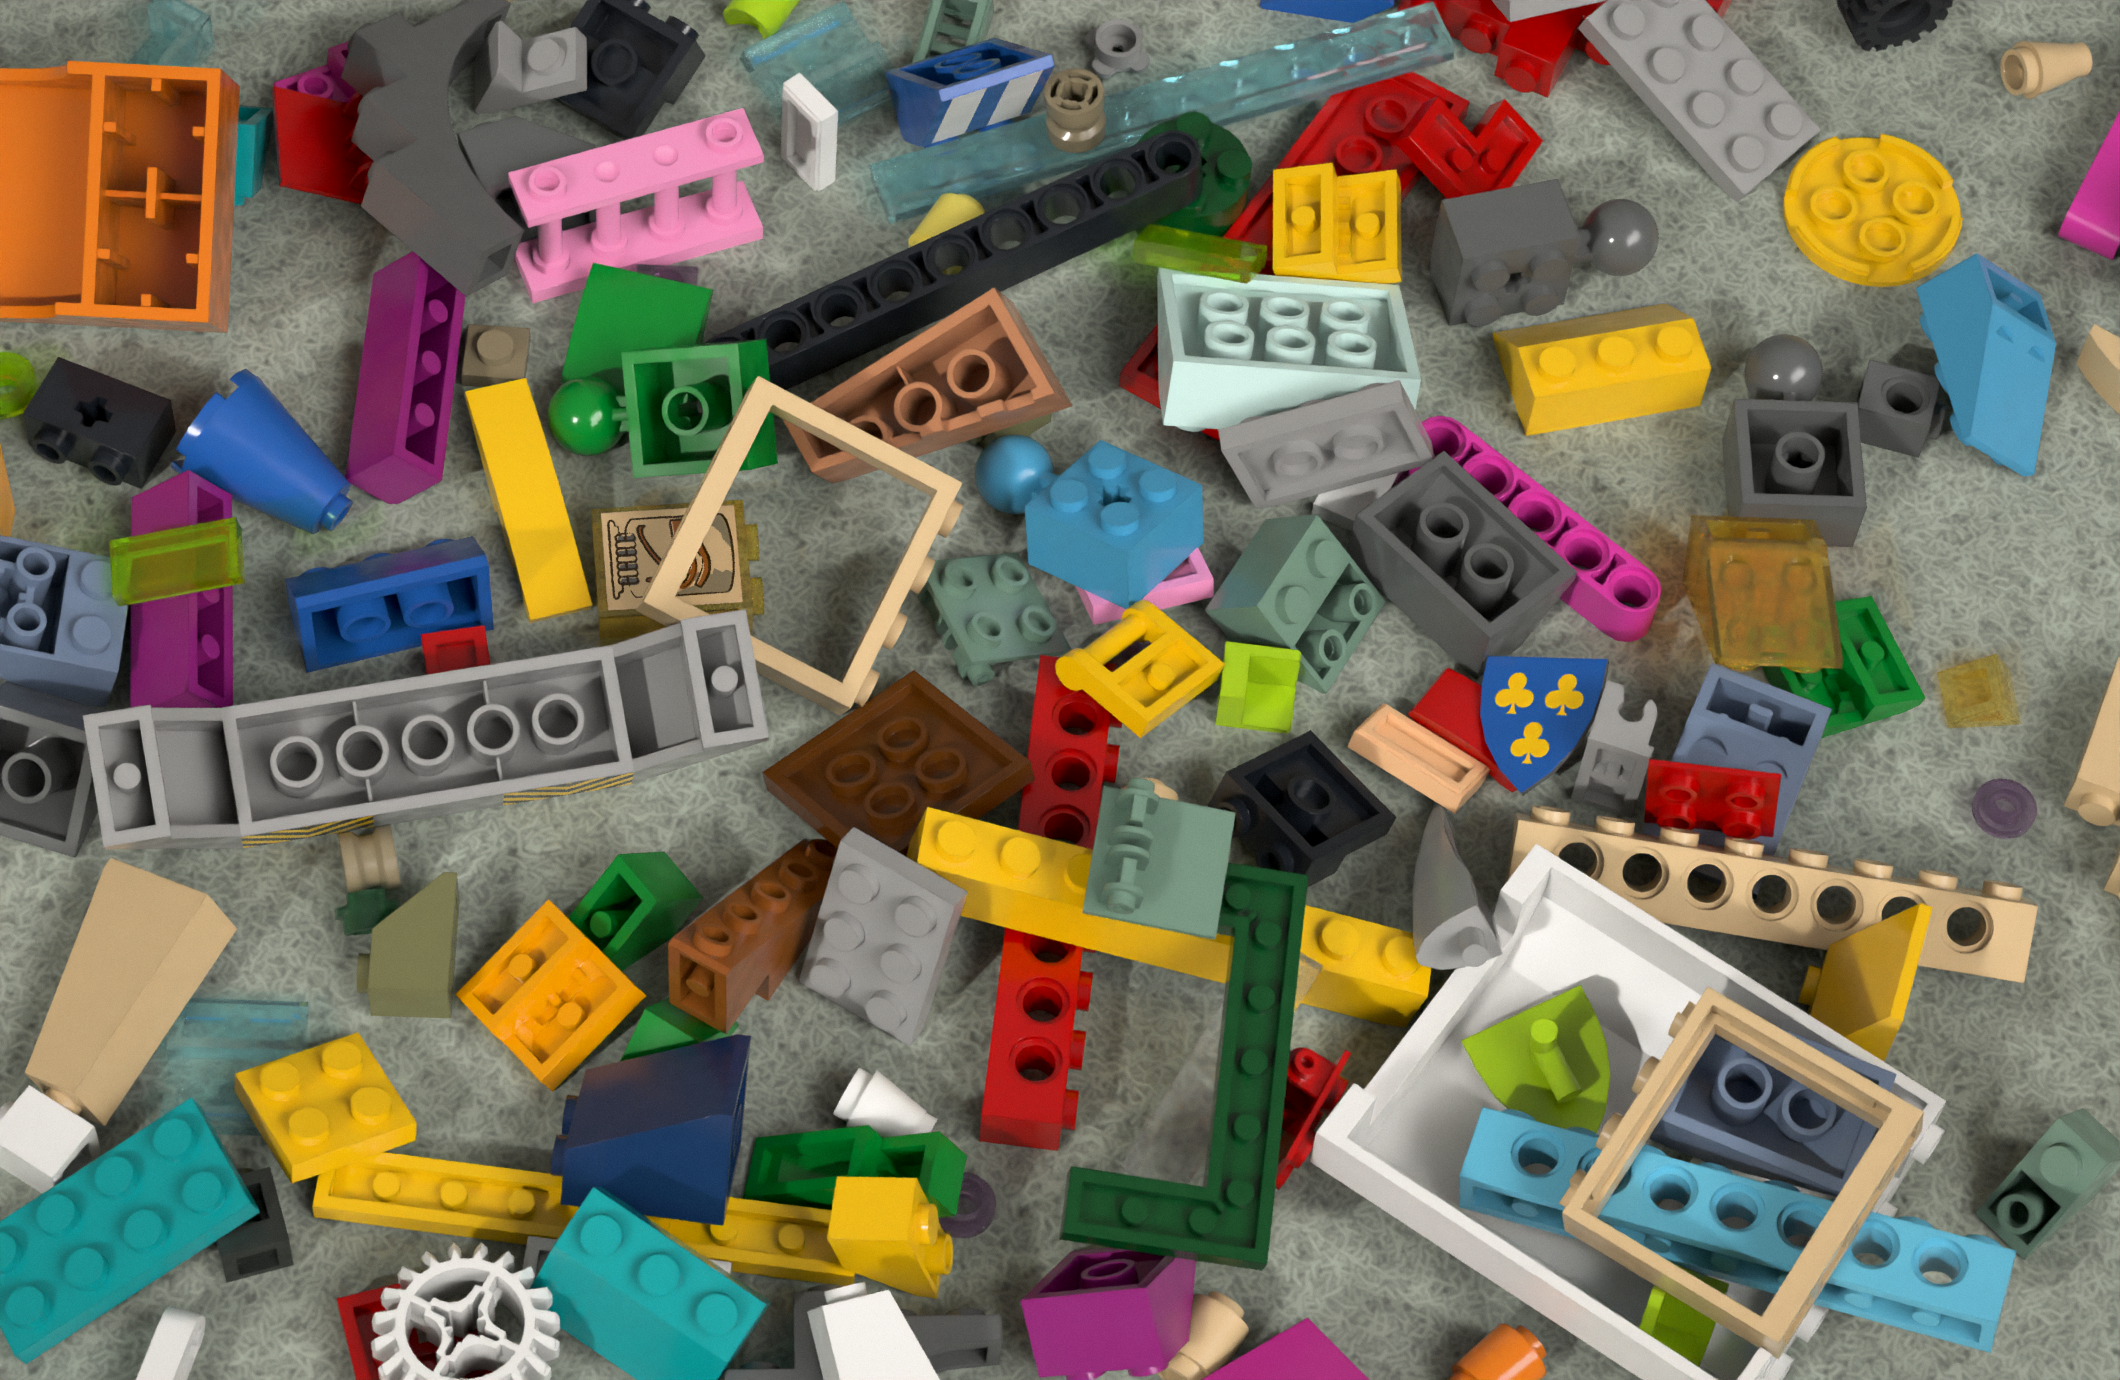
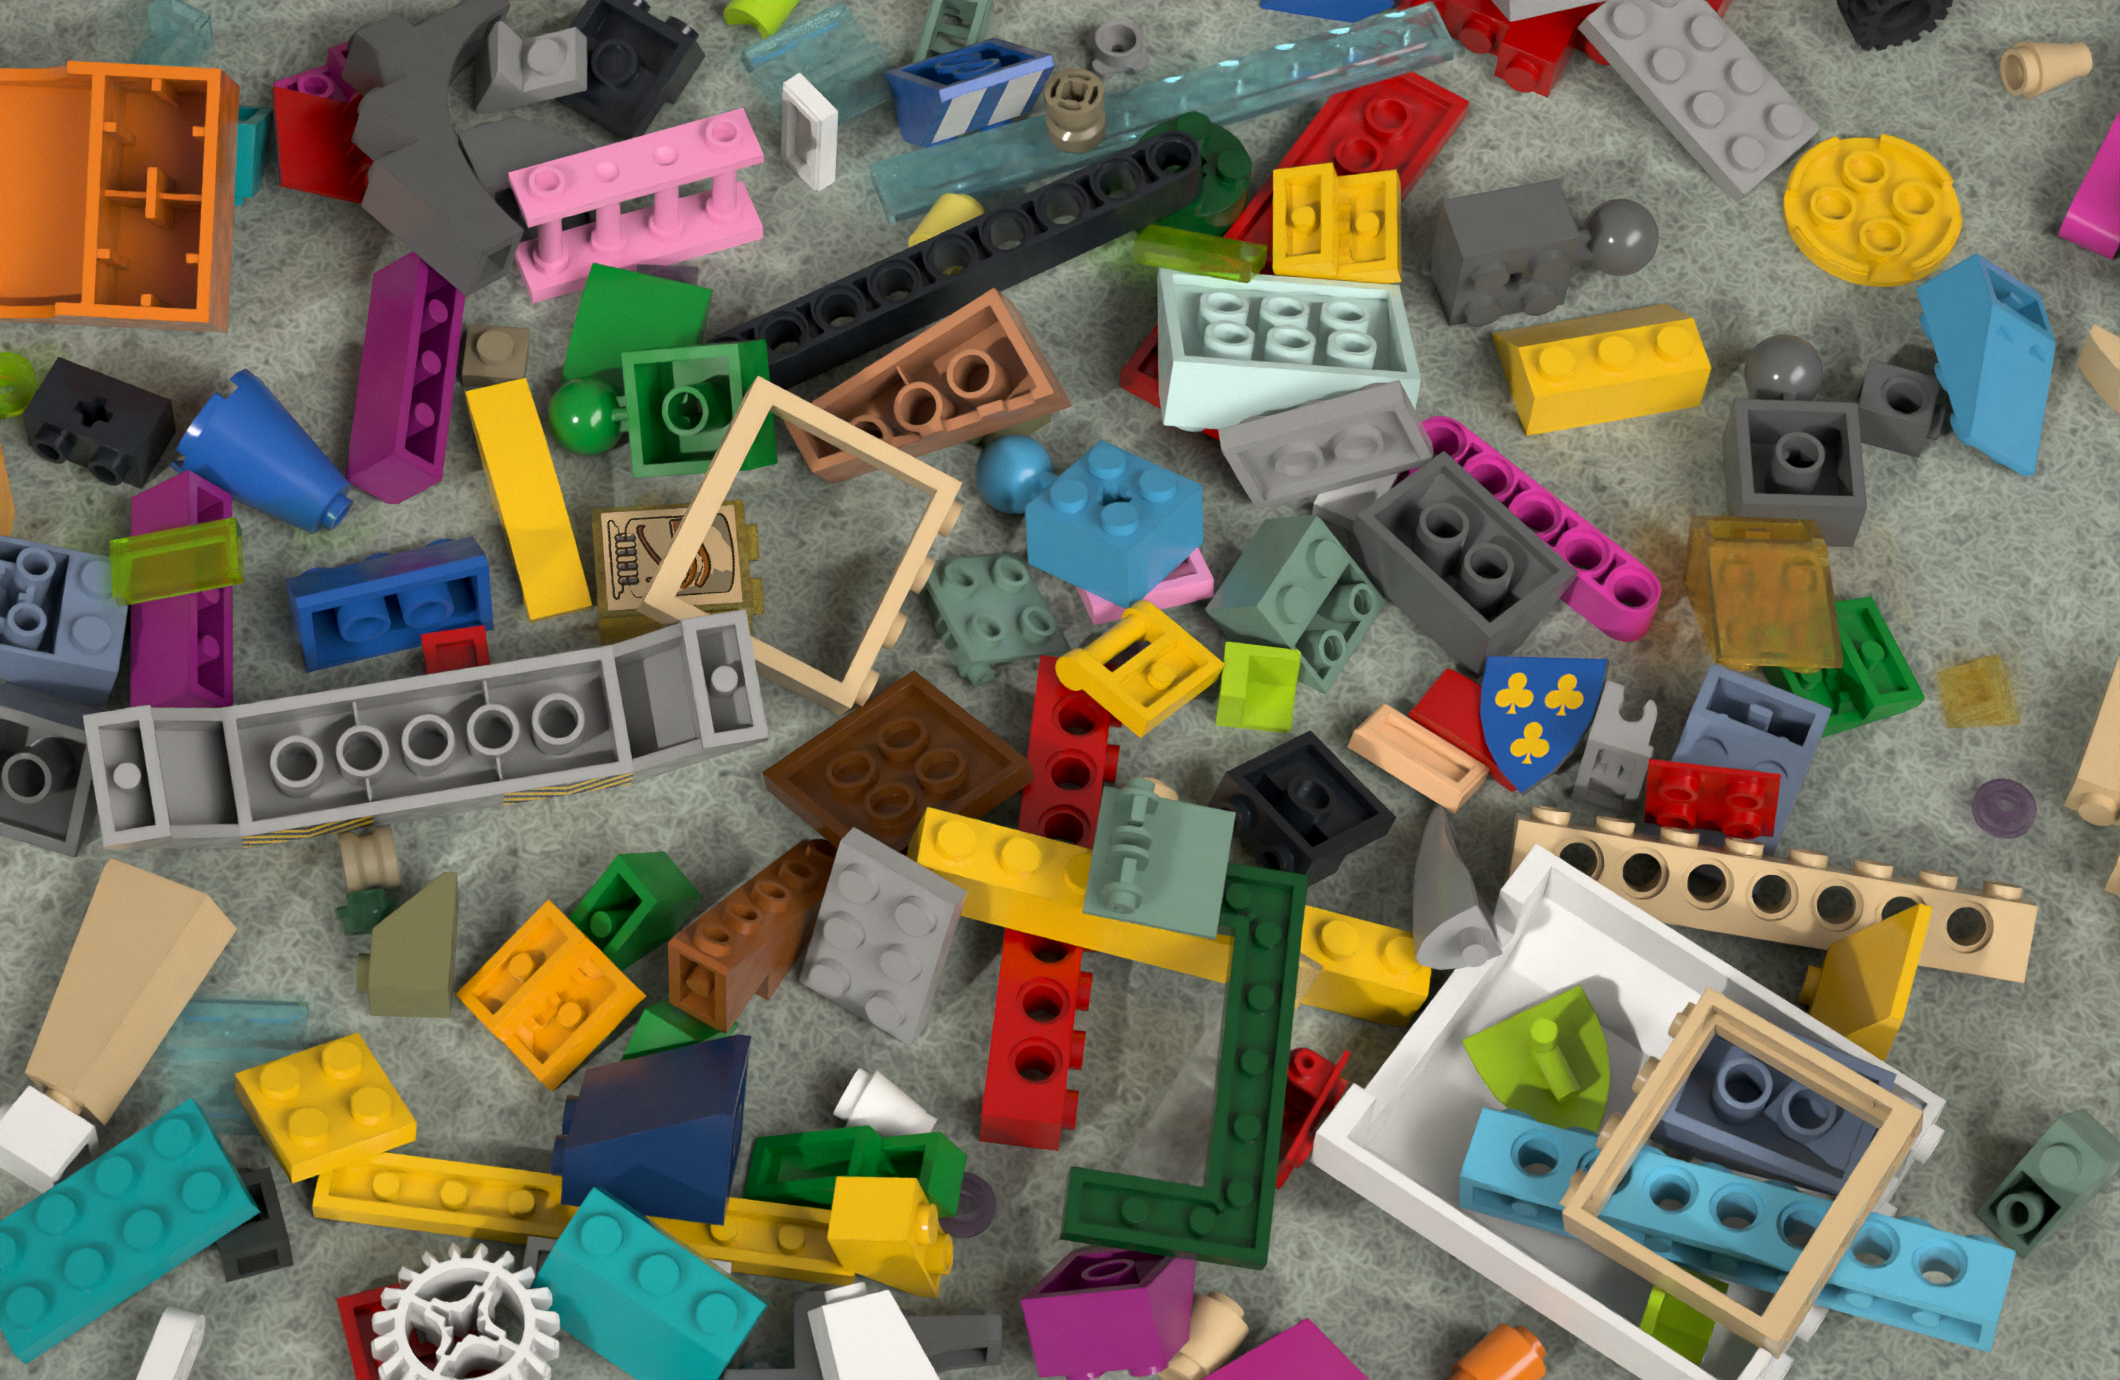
red plate [1395,96,1543,199] -> none

